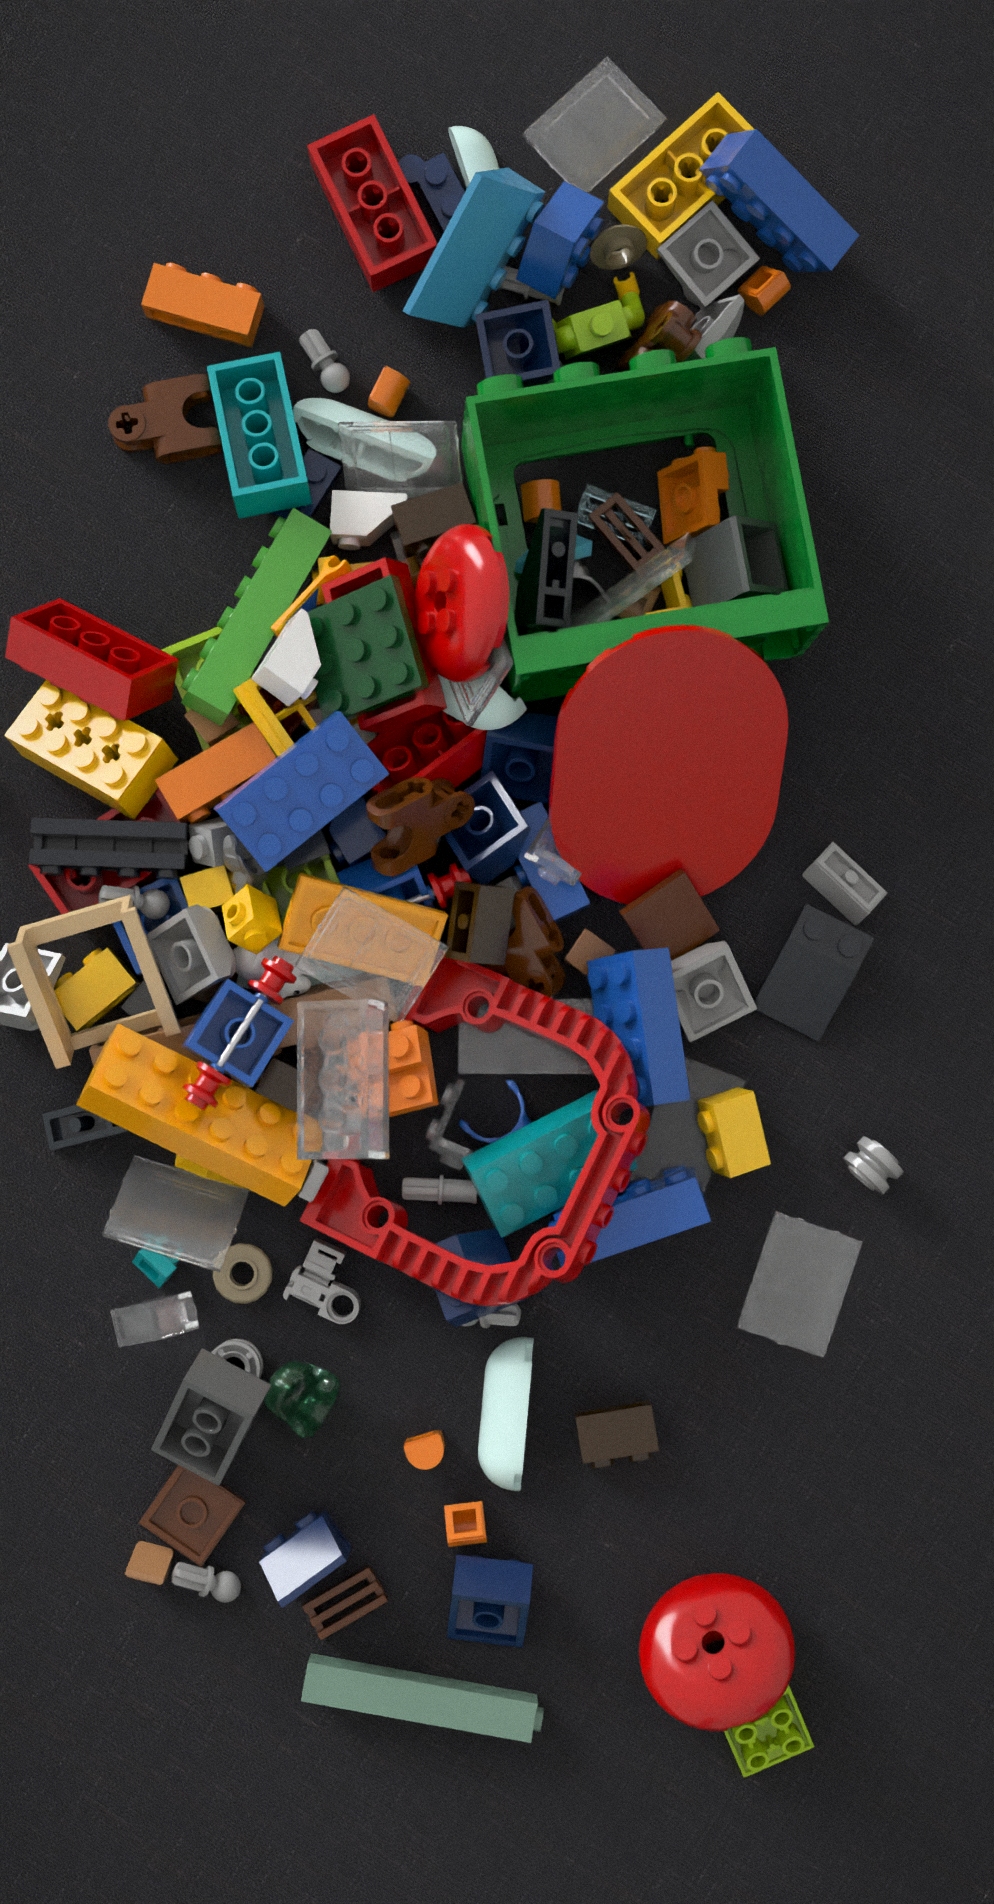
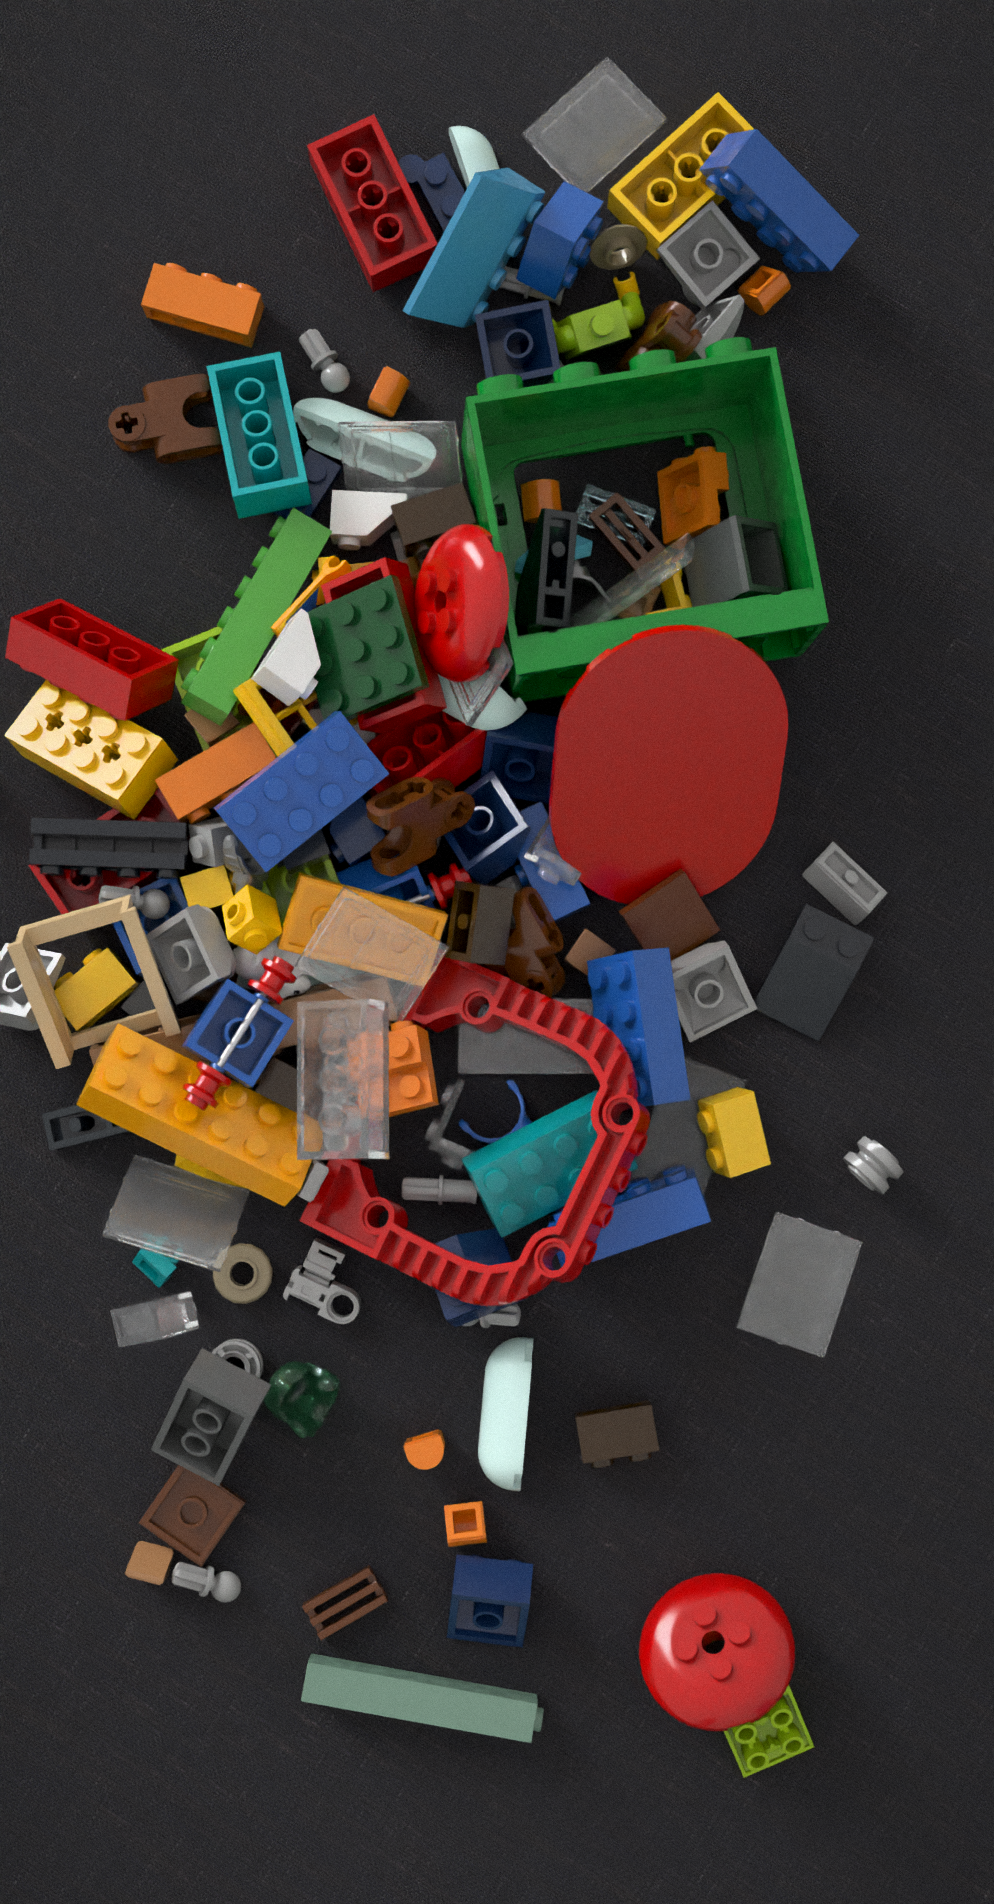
slope [259,1509,352,1608] -> none

